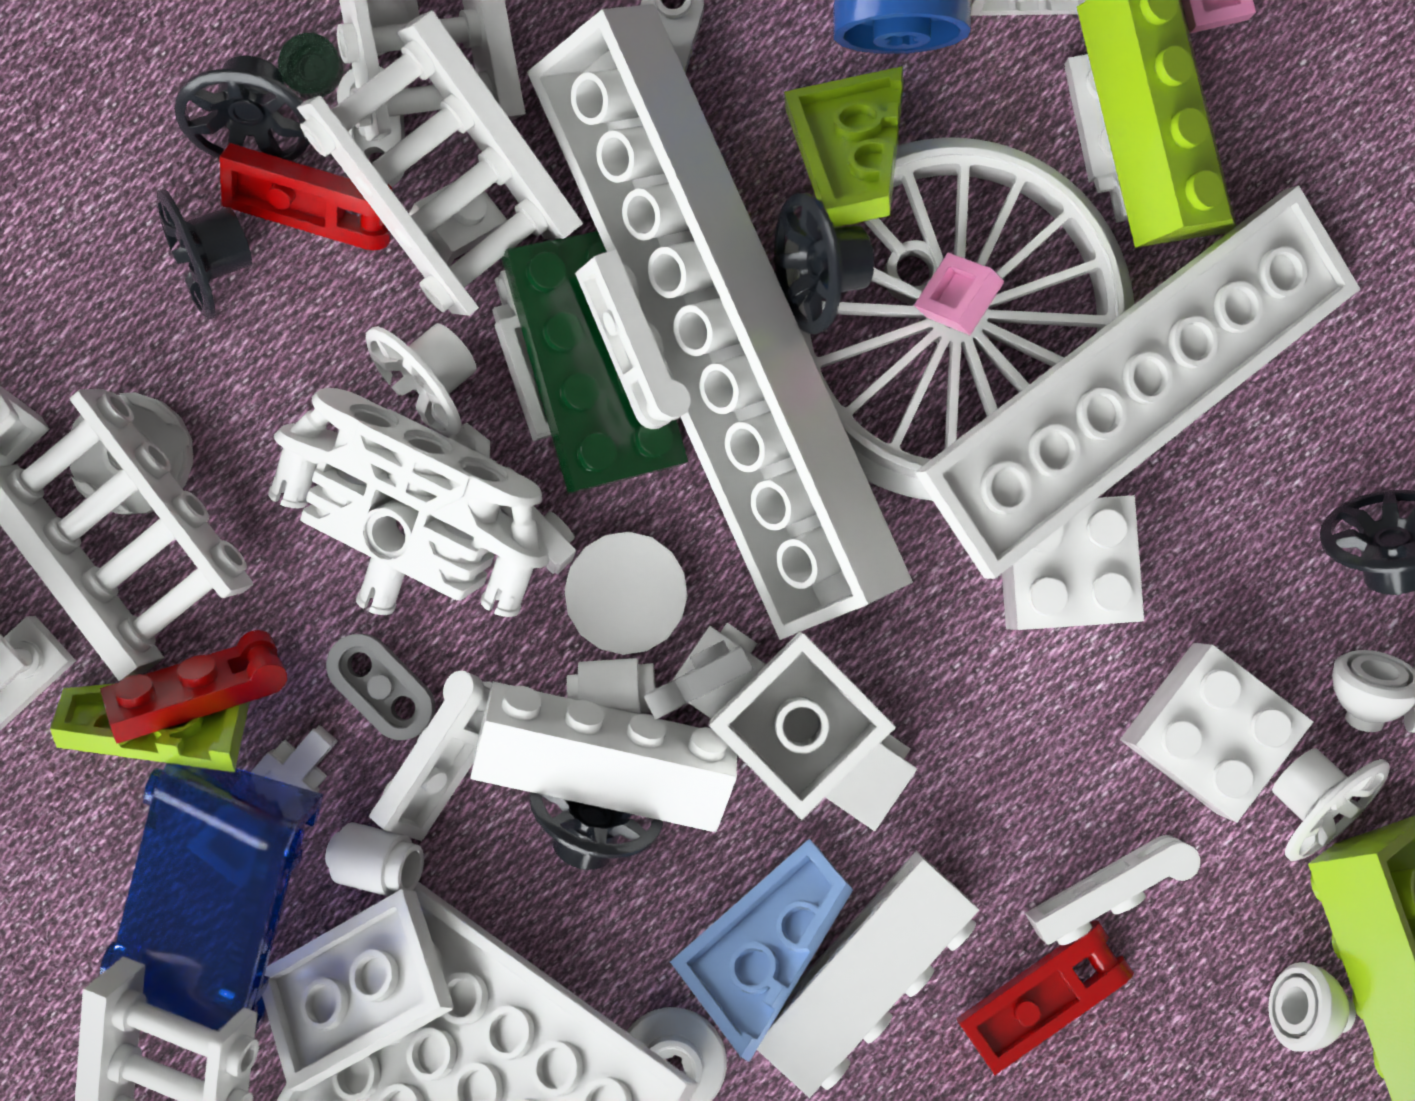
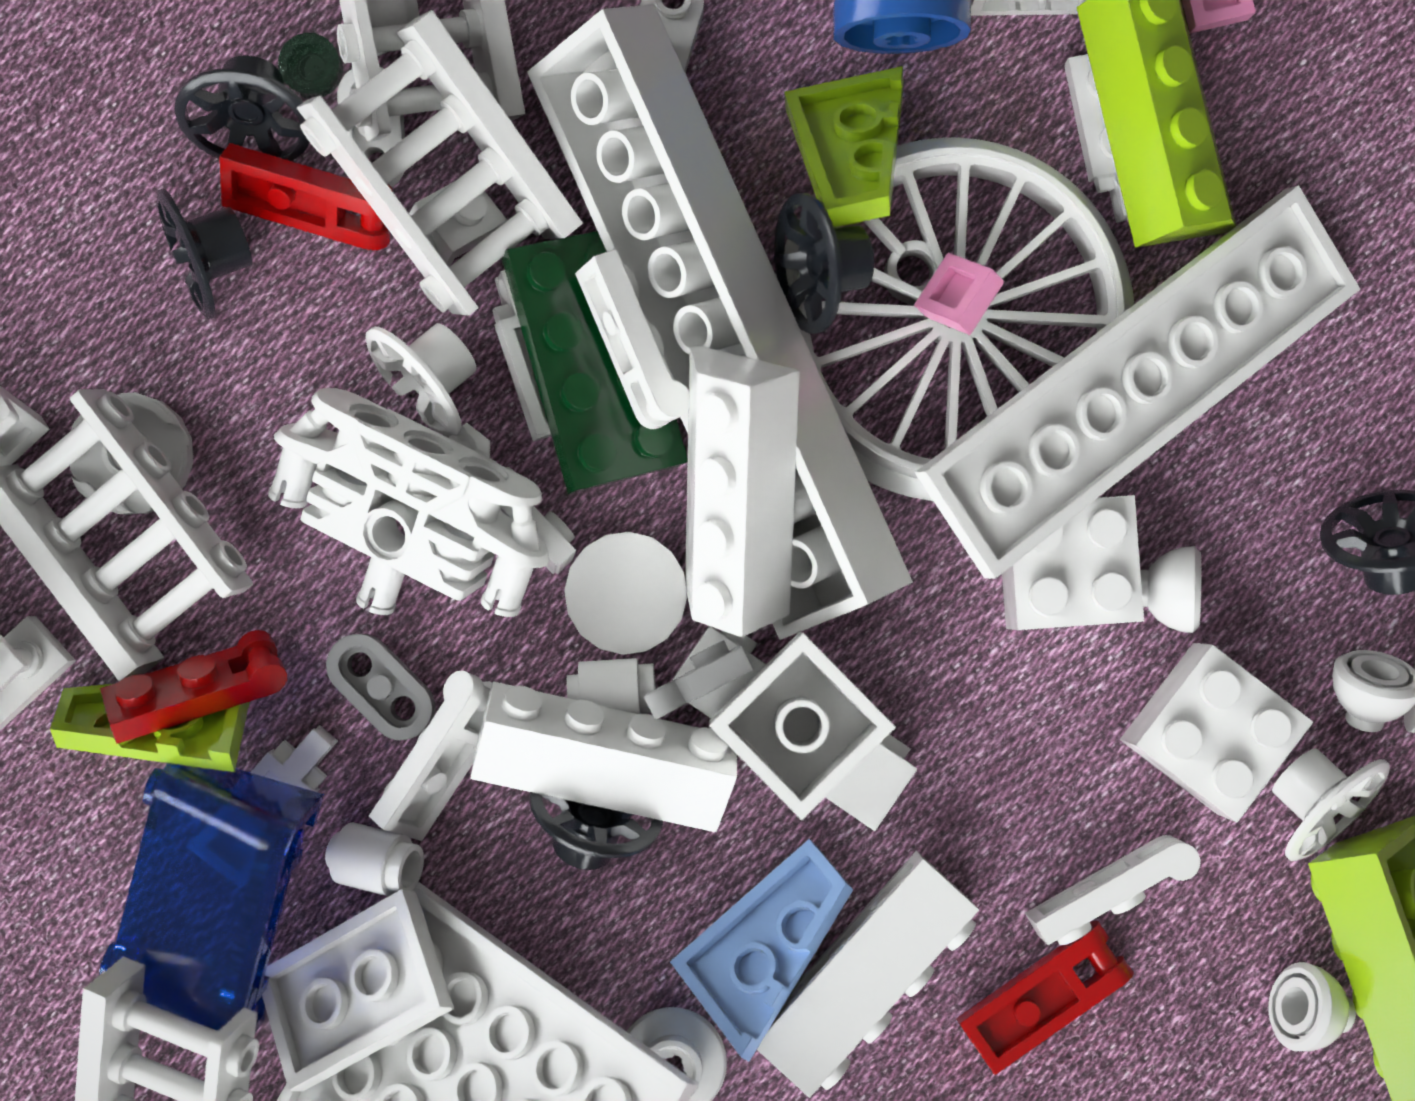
none -> white slope [685,346,800,637]
none -> white brick [1140,546,1201,633]

